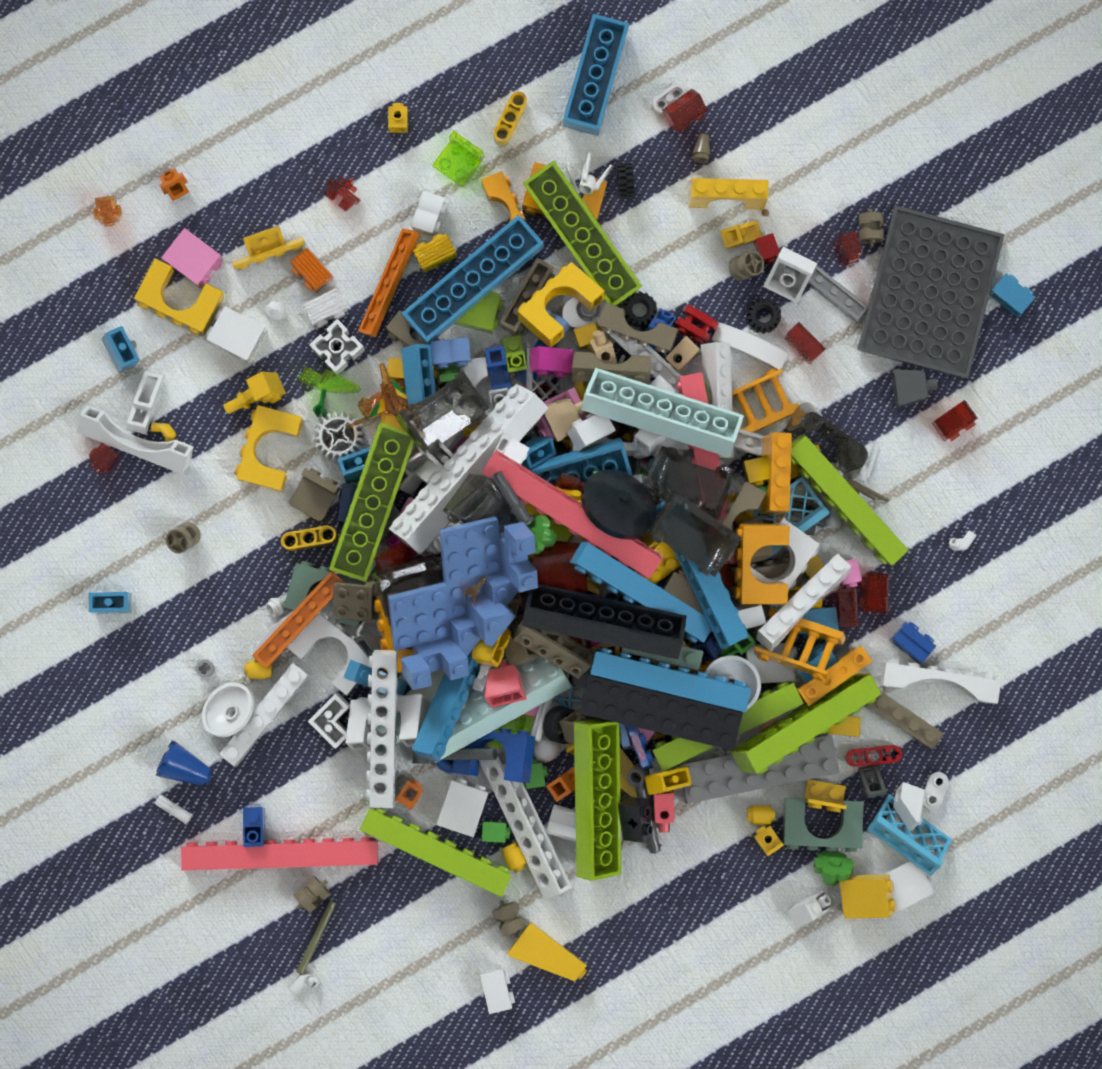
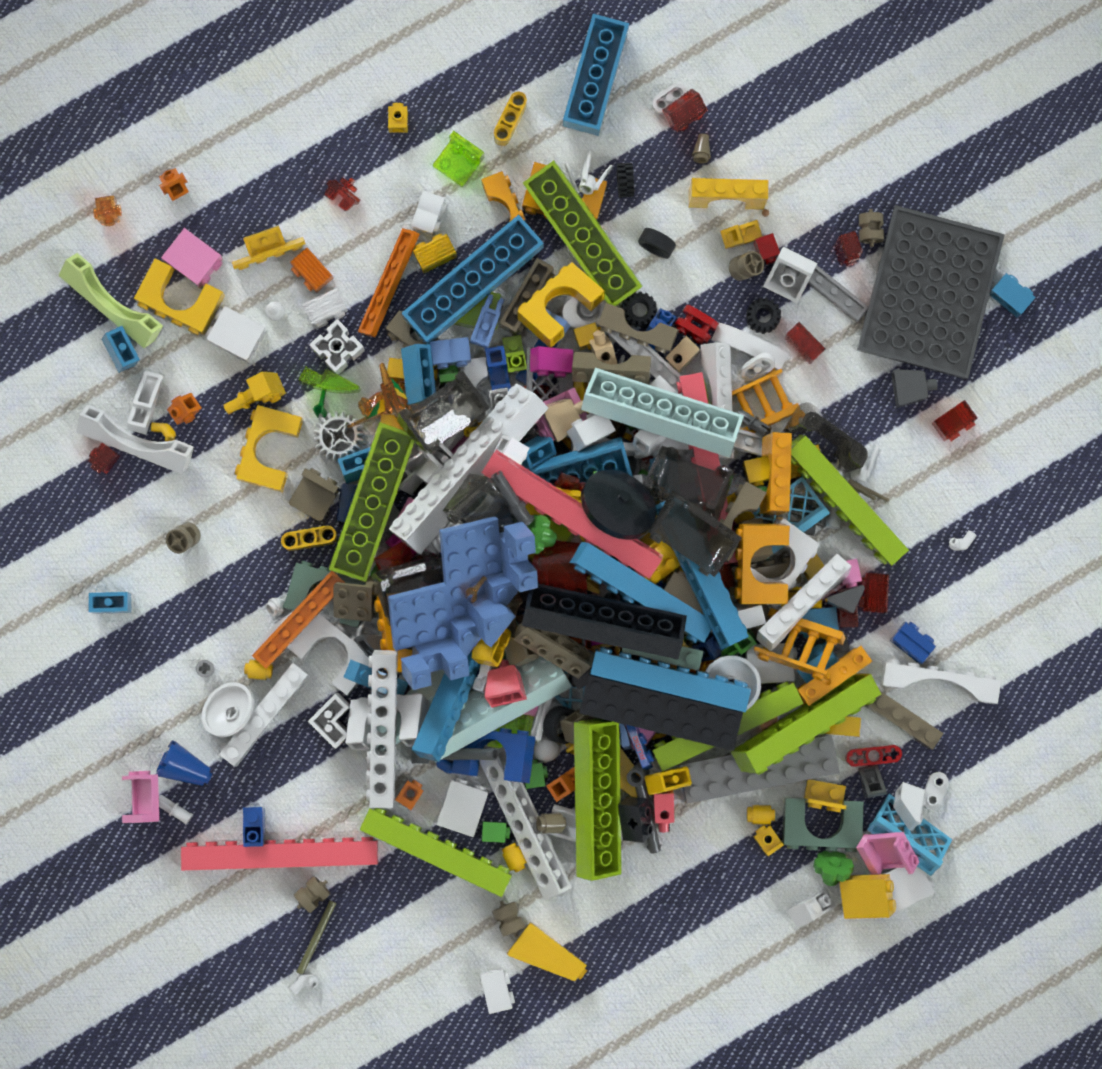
none -> yellowish green arch [58,253,163,348]
none -> bright pink panel [122,771,159,823]
none -> orange brick [167,393,202,425]
none -> medium blue hinge [470,294,505,349]
none -> dark tan brick [536,813,566,834]
none -> black tyre [638,228,676,259]
none -> dark grey axle [737,410,772,437]
none -> white plate [741,353,775,381]
none -> dark grey slope [825,585,865,614]
none -> bright pink panel [856,832,919,875]

